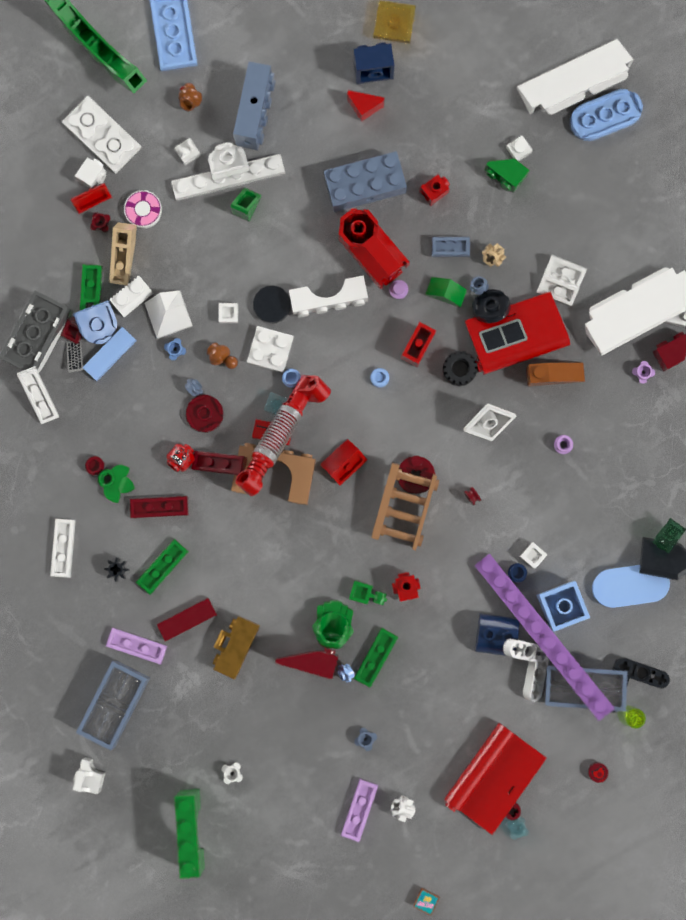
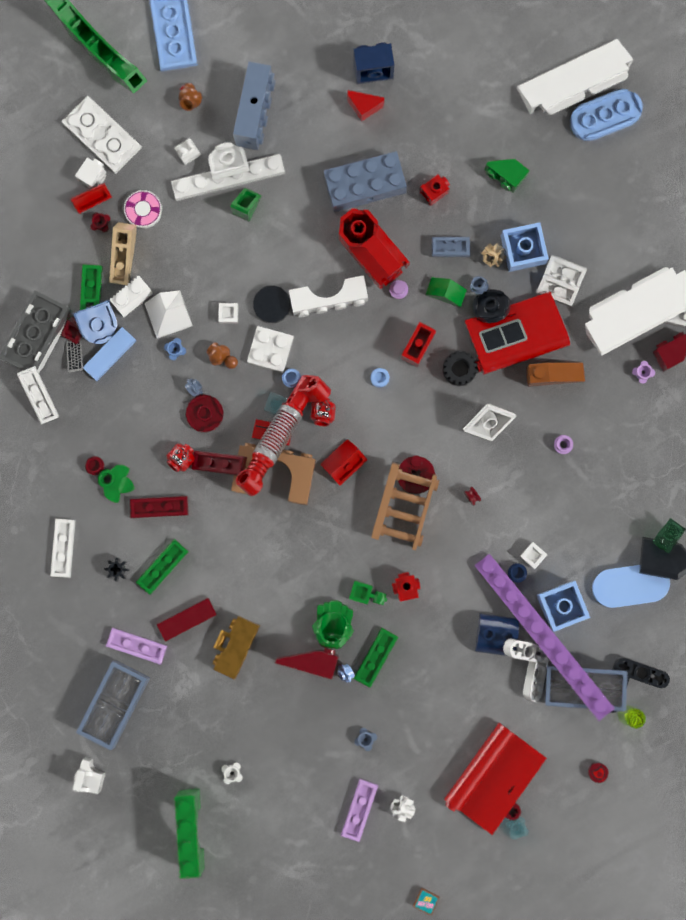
clear yellow plate [373,0,416,44] -> none
white plate [506,136,533,161] -> none
none -> red head [310,398,336,427]
none -> light blue brick [501,222,549,272]

